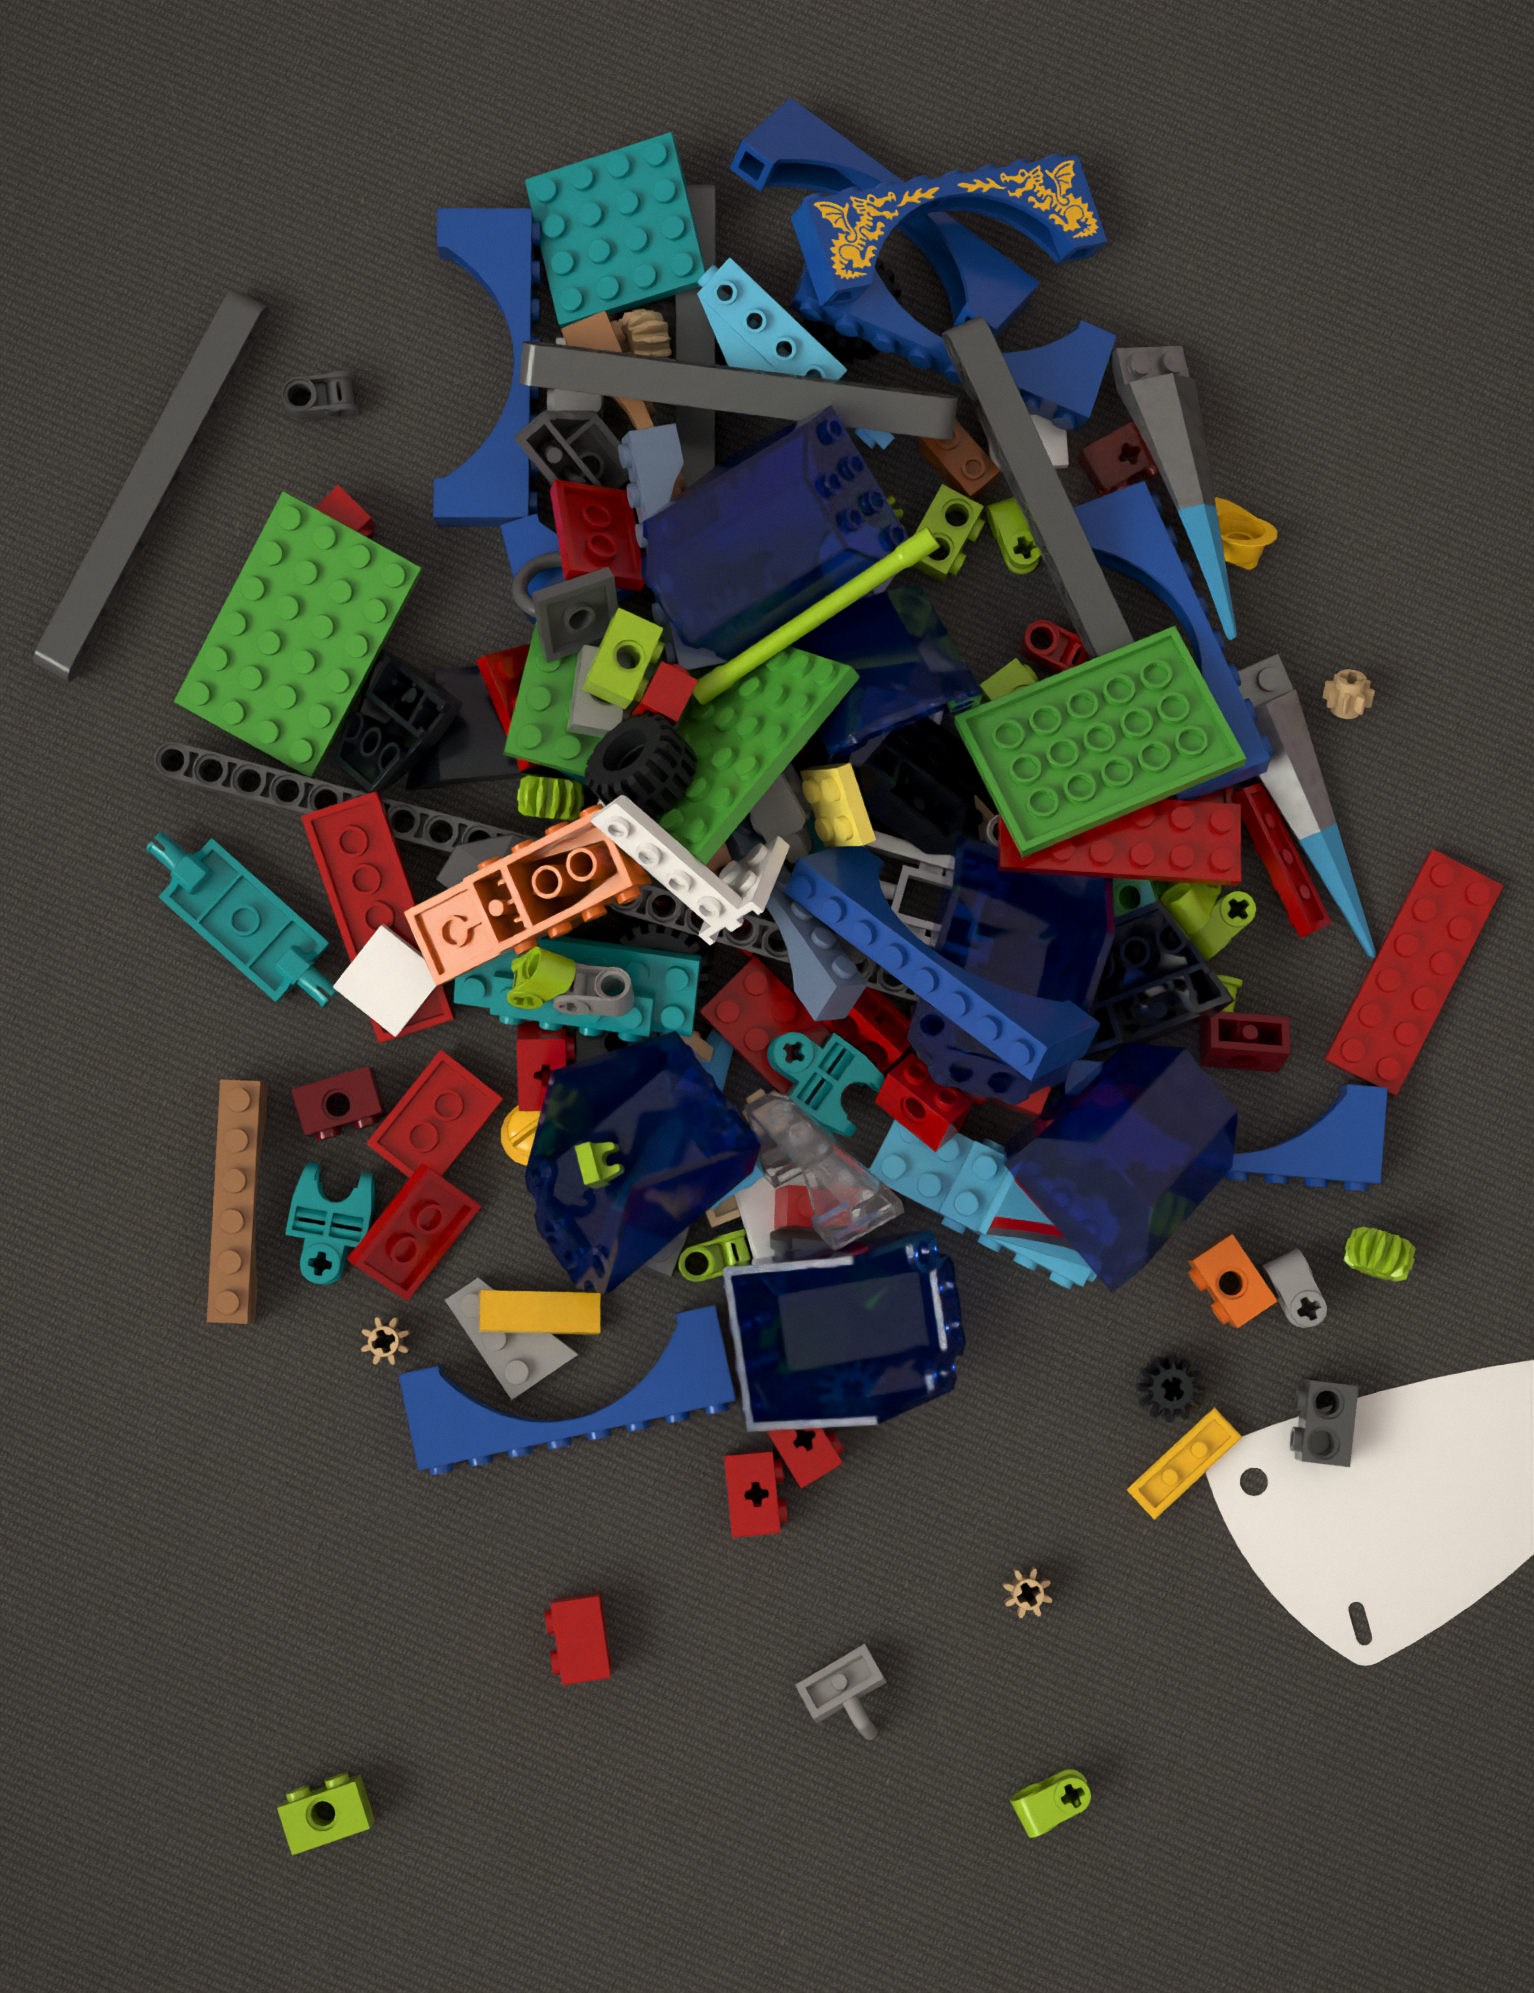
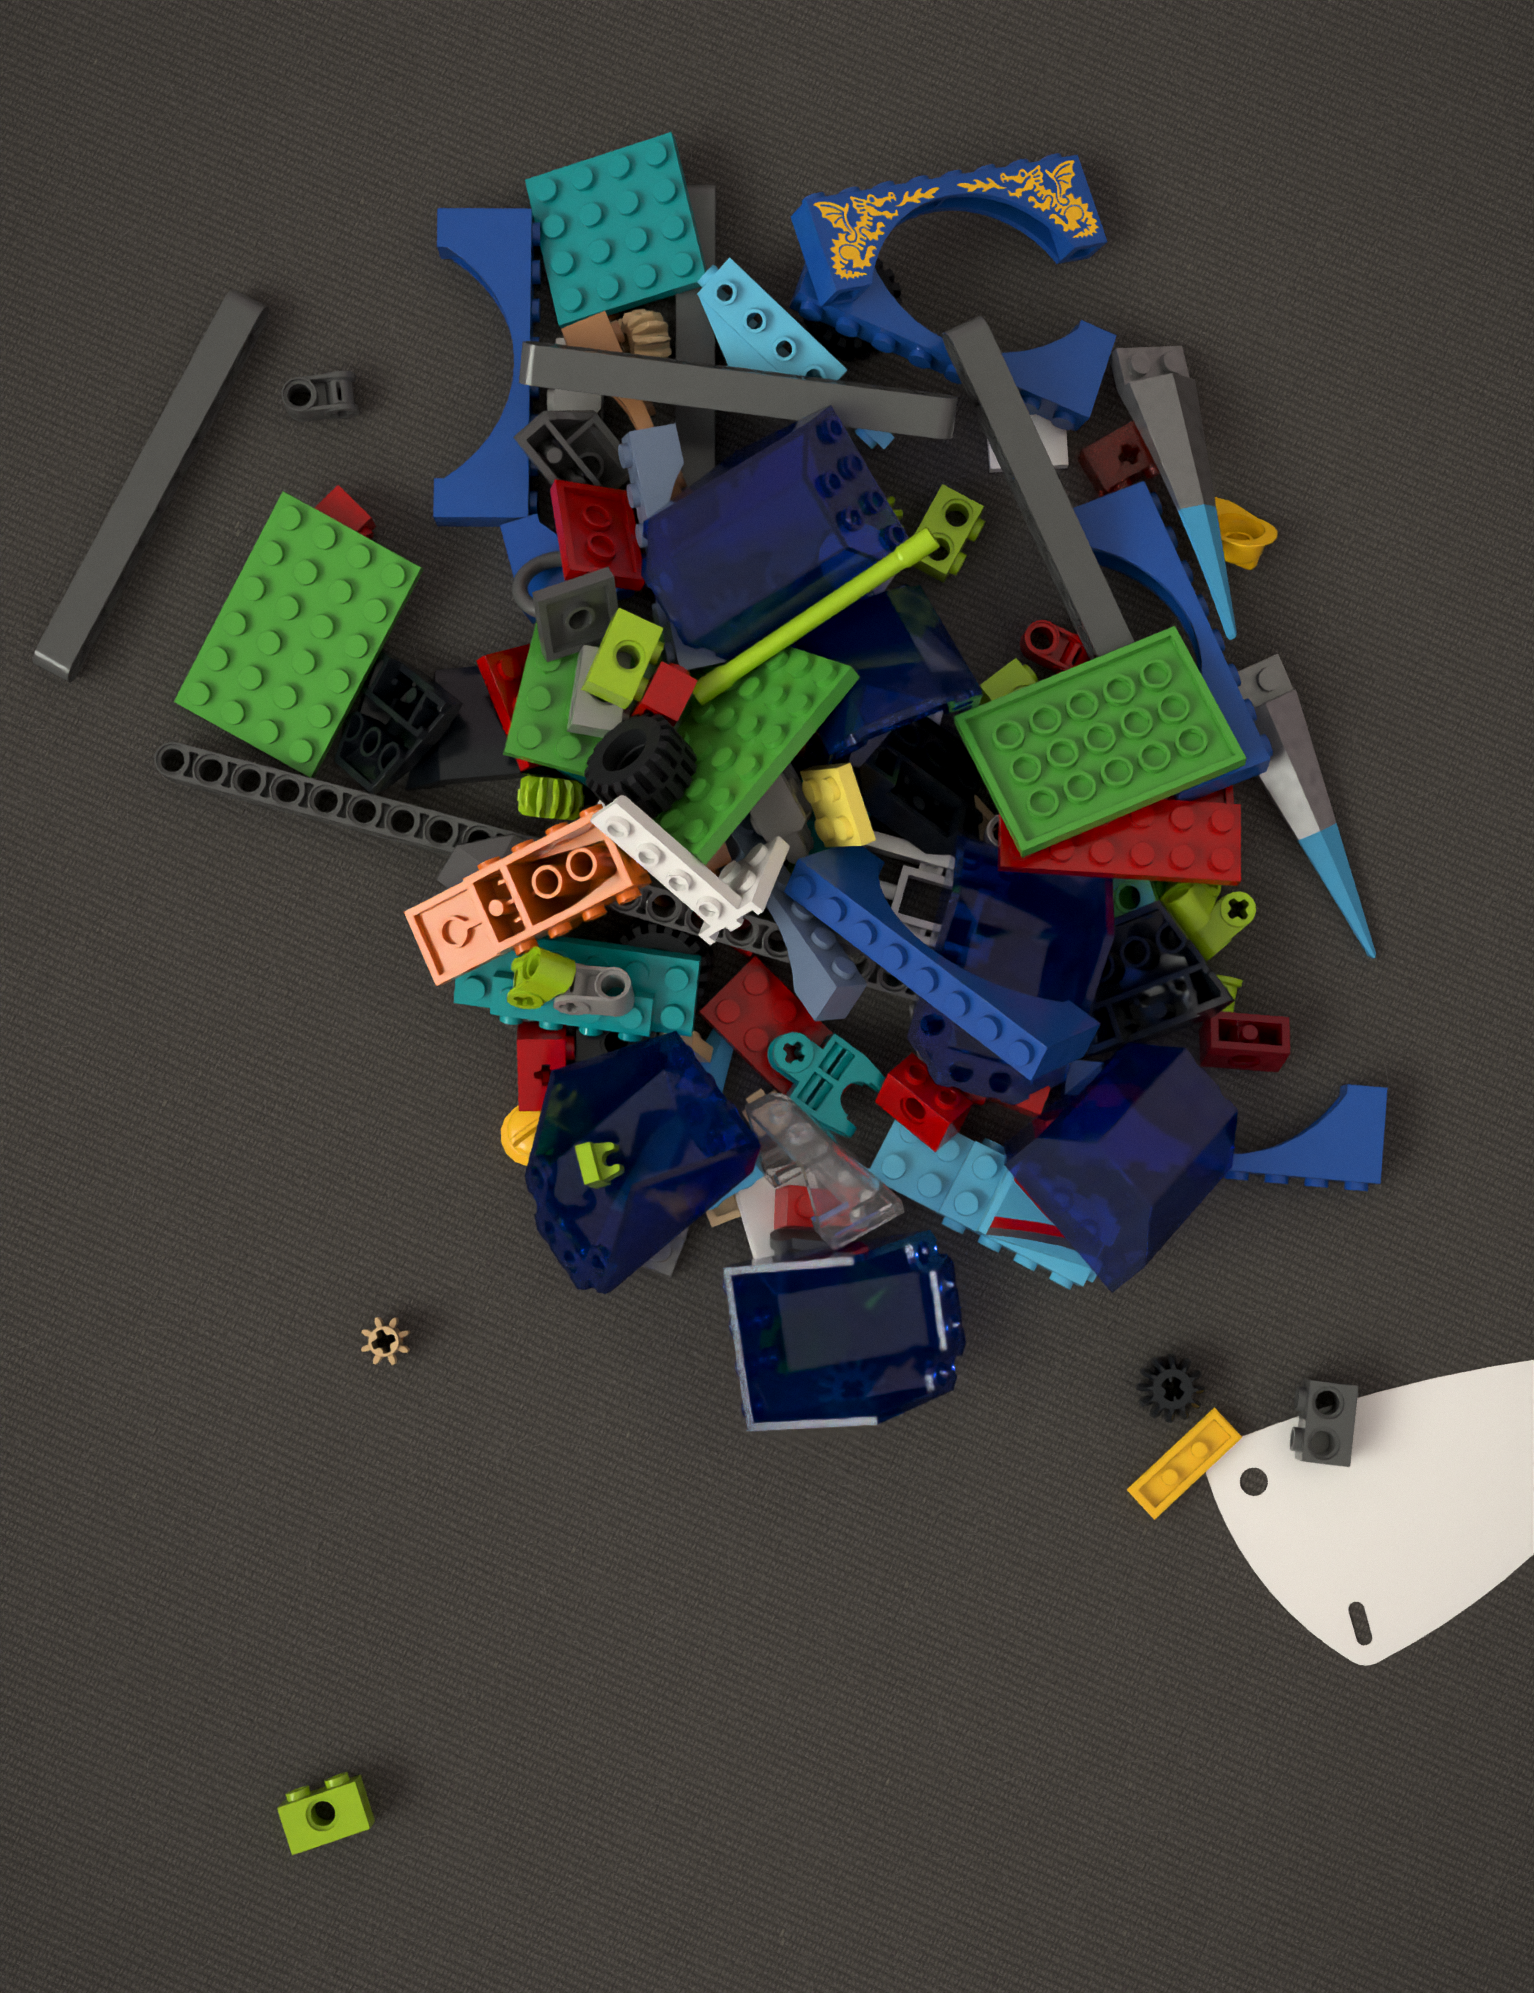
teal plate [146,831,339,1008] -> none
medium nougat arch [207,1079,268,1324] -> none
teal piece [285,1162,376,1285] -> none
dark red brick [291,1066,387,1142] -> none
red plate [301,791,456,1043] -> none
white tile [333,924,436,1037] -> none
red plate [347,1162,482,1301] -> none
red plate [366,1050,504,1178] -> none
blue arch [399,1304,736,1475] -> none
light grey wing [445,1277,579,1400] -> none
yellow tile [478,1290,601,1335] -> none
red brick [545,1591,612,1685] -> none
lime piece [678,1229,758,1282] -> none
red brick [724,1449,788,1538] -> none
blue arch [730,97,1040,340] -> none
red brick [759,1391,845,1488] -> none
light grey plate [795,1644,887,1740] -> none
red brick [822,987,922,1074] -> none
dark orange brick [917,419,1001,501] -> none
lime piece [986,497,1041,575] -> none
tan gear [1002,1567,1052,1618] -> none
lime piece [1010,1768,1091,1838] -> none
orange brick [1187,1234,1278,1328] -> none
red plate [1231,782,1332,938] -> none
light grey piece [1261,1248,1327,1328] -> none
tan gear [1323,669,1375,719] -> none
red plate [1323,849,1504,1097] -> none
lime gear [1344,1226,1416,1282] -> none

